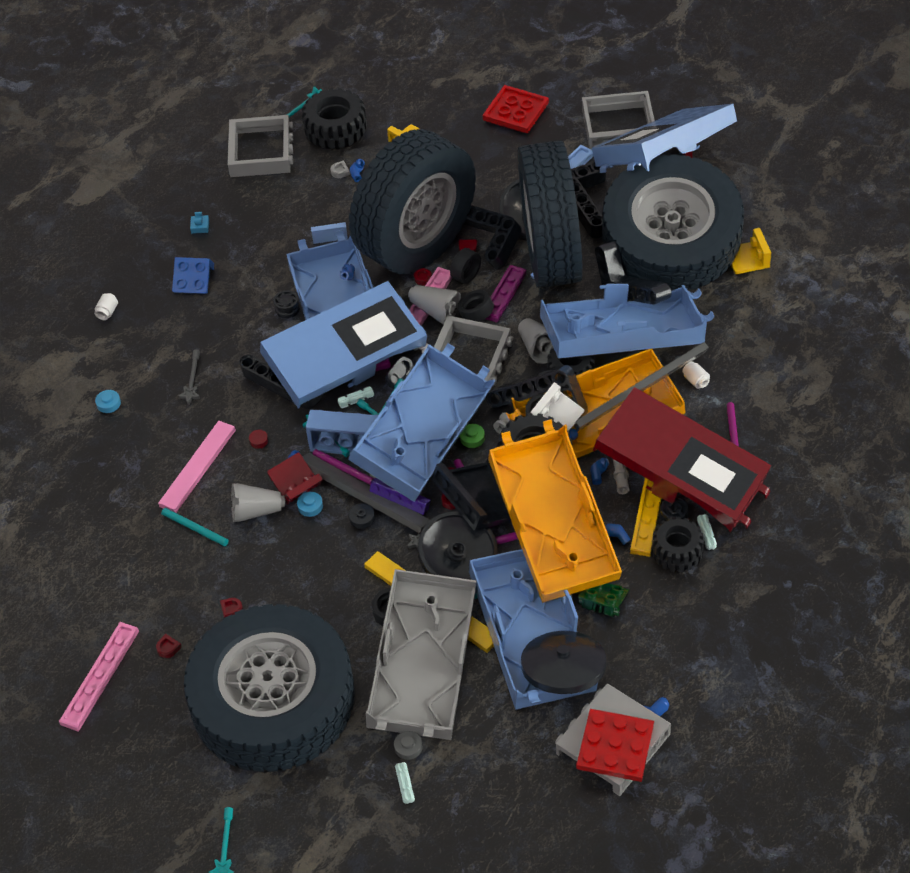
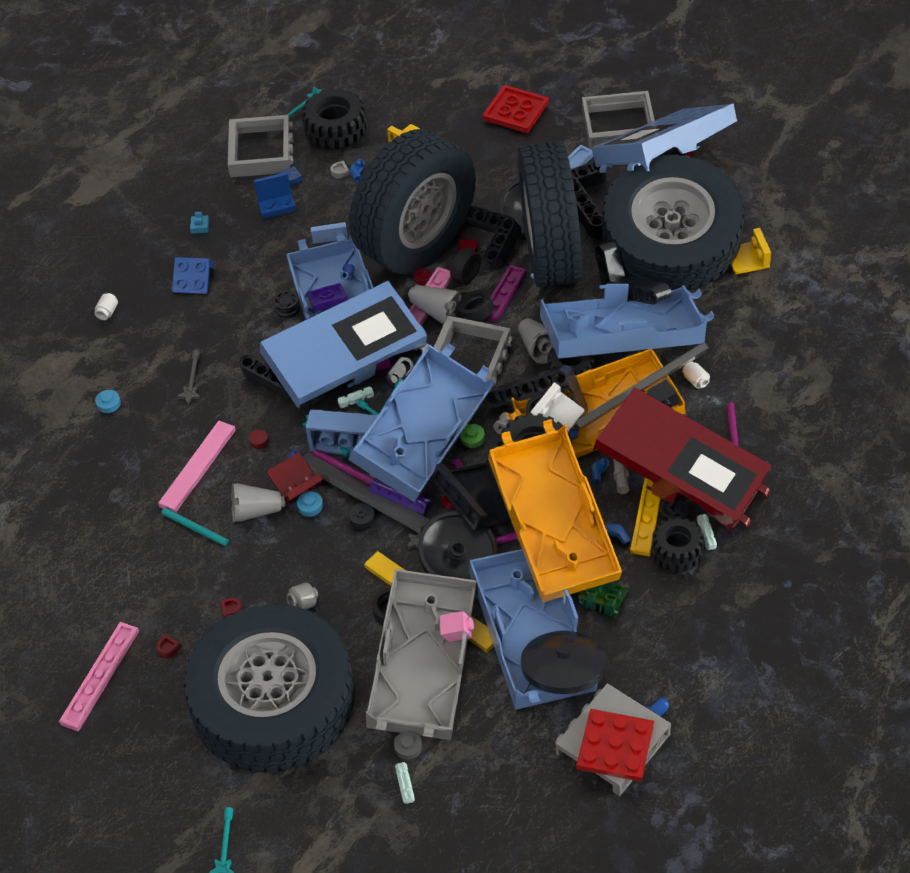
none -> blue bracket [254,172,296,219]
none -> blue tile [279,166,302,185]
none -> light grey head [286,583,318,610]
none -> dark purple tile [306,283,348,312]
none -> bright pink brick [440,611,474,642]
none -> black brick [646,379,678,408]

